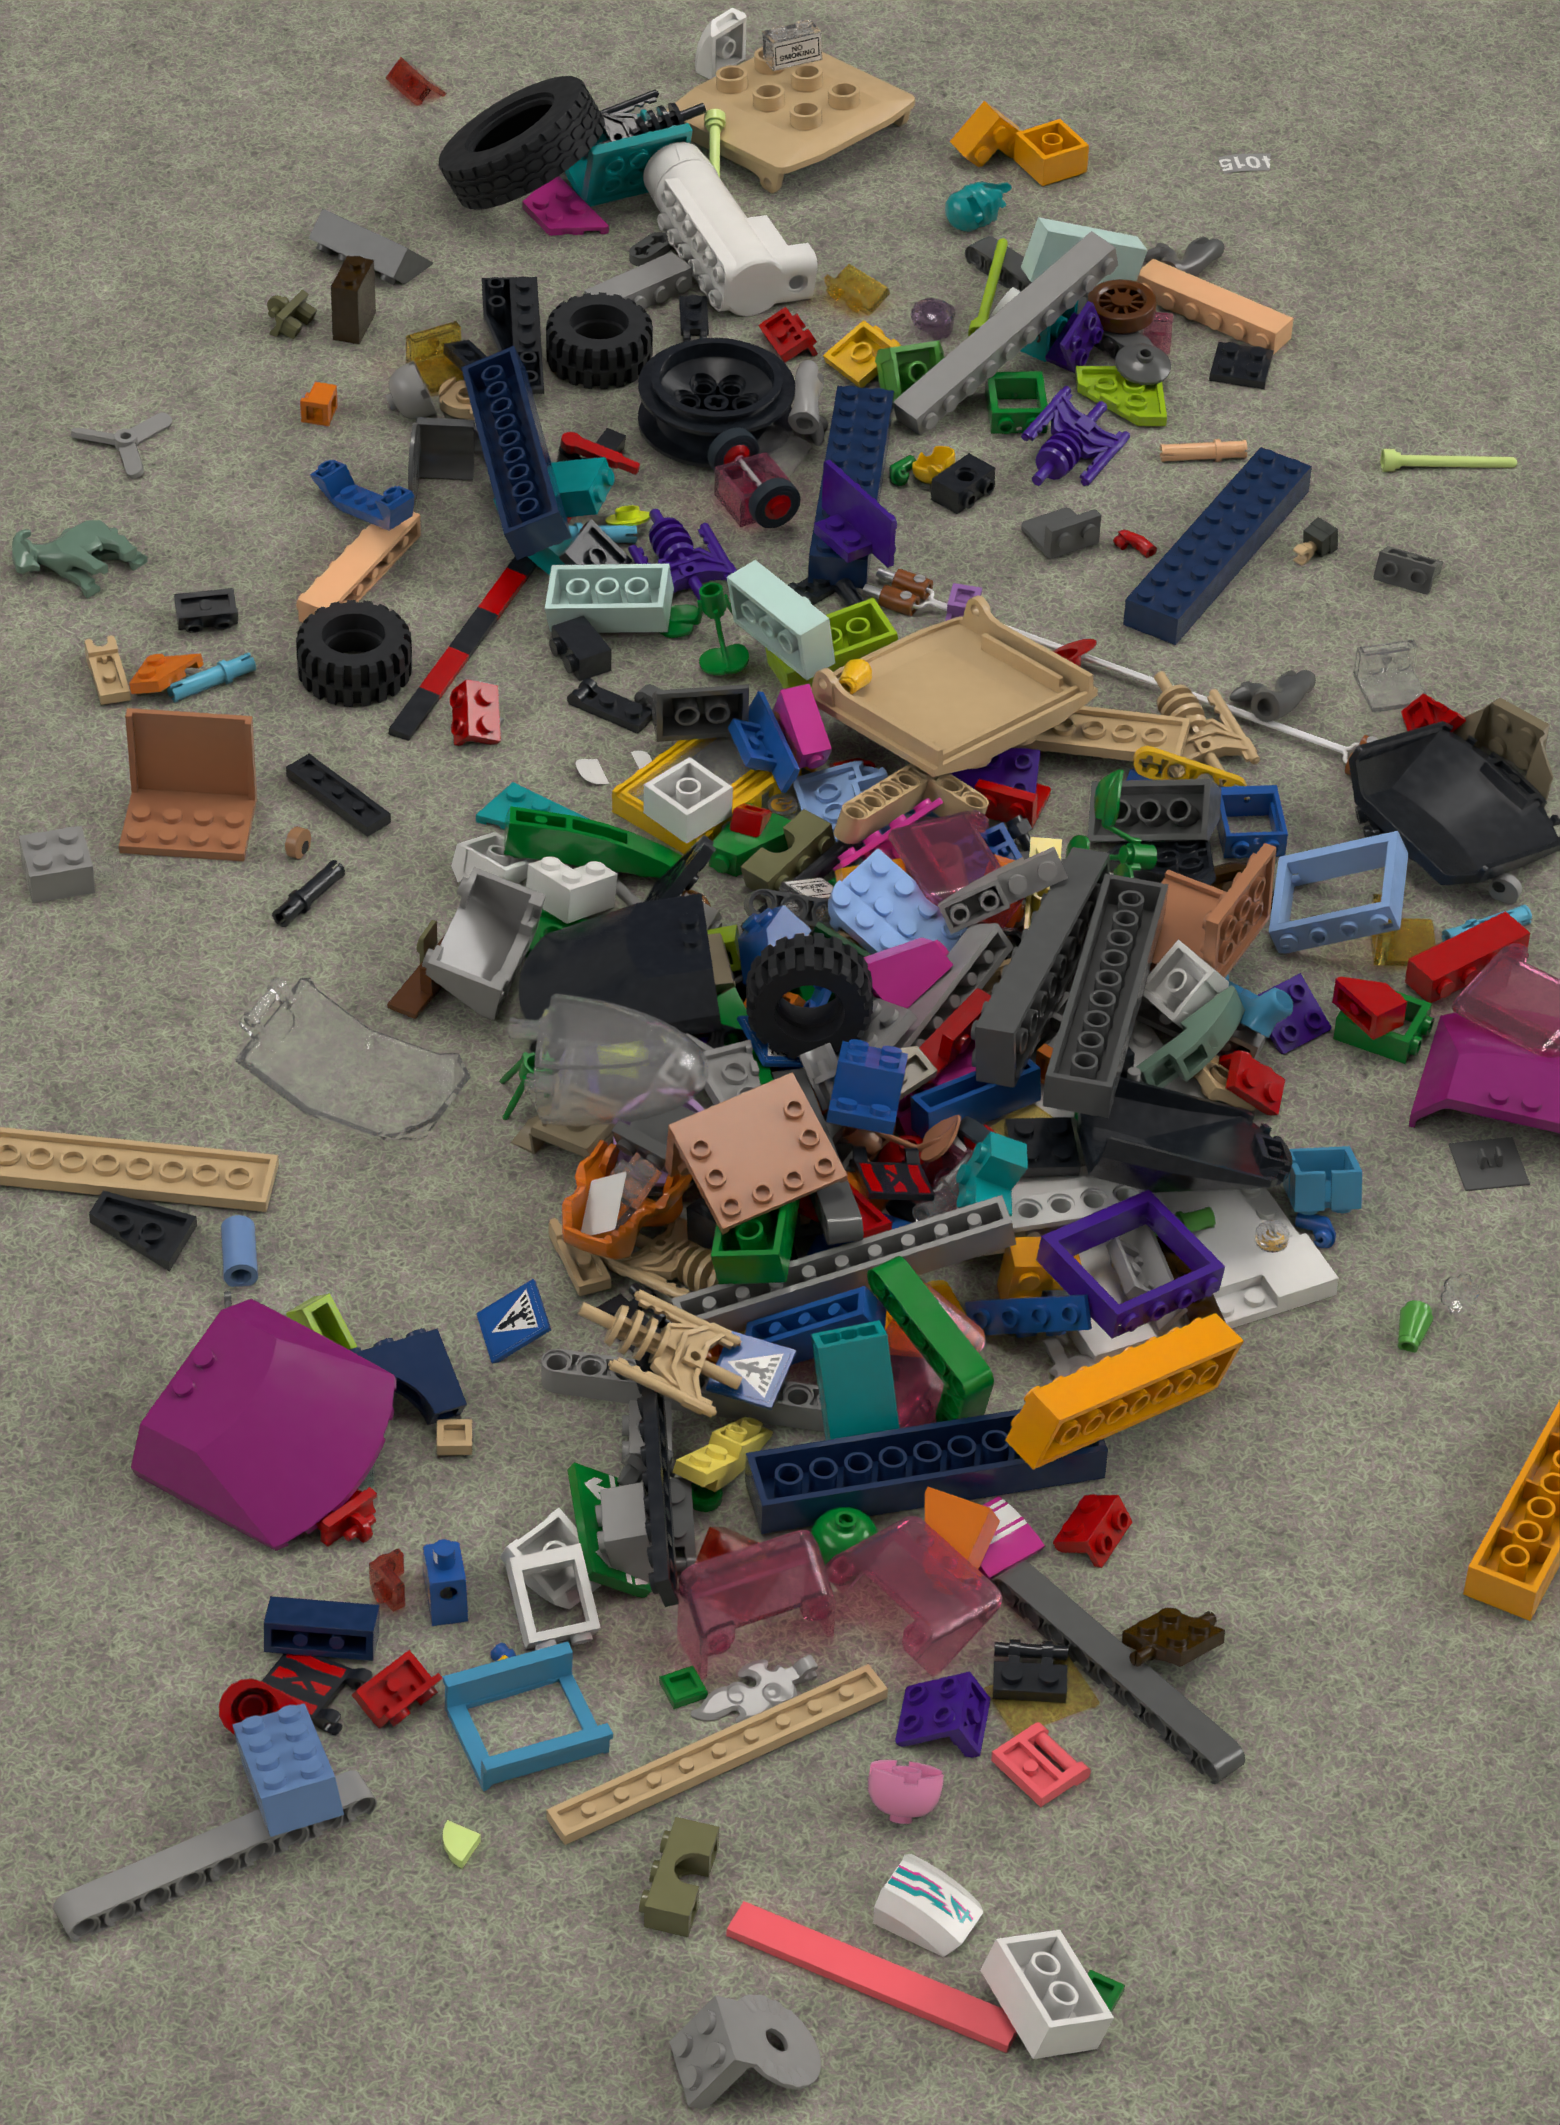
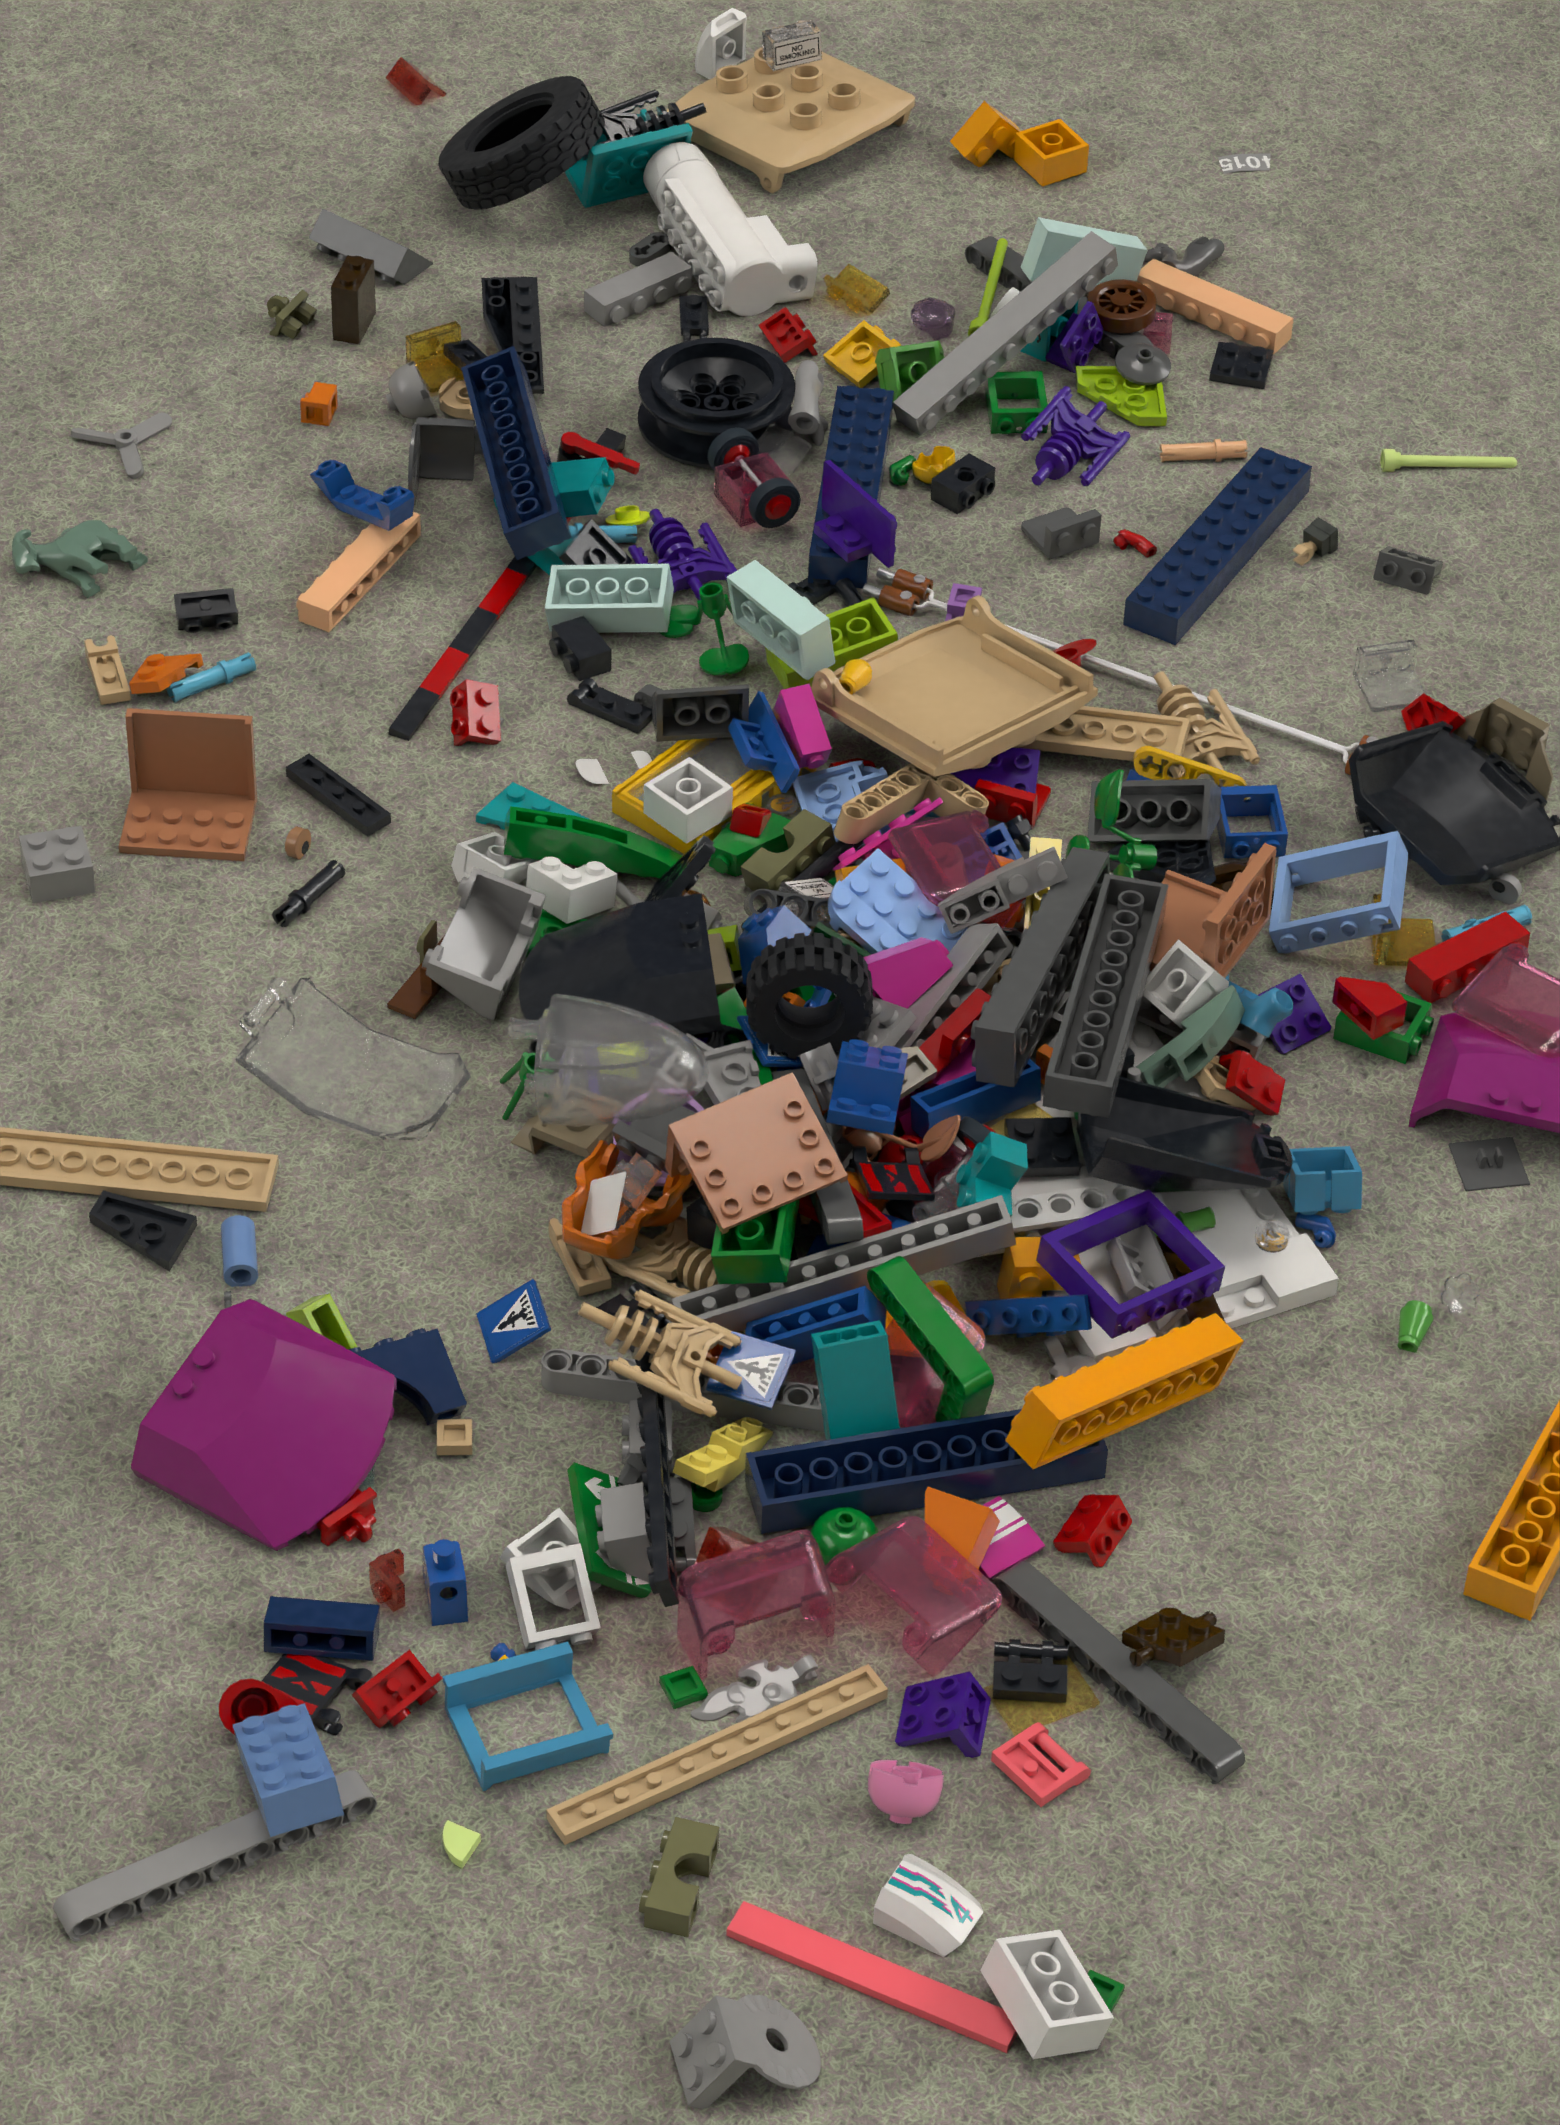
black tyre [296,600,412,707] -> none
dark pink wing [522,176,609,236] -> none
black tyre [546,292,653,389] -> none
yellowish green piece [704,109,726,178] -> none
teal piece [945,181,1012,232] -> none
dark grey piece [1230,670,1316,722] -> none

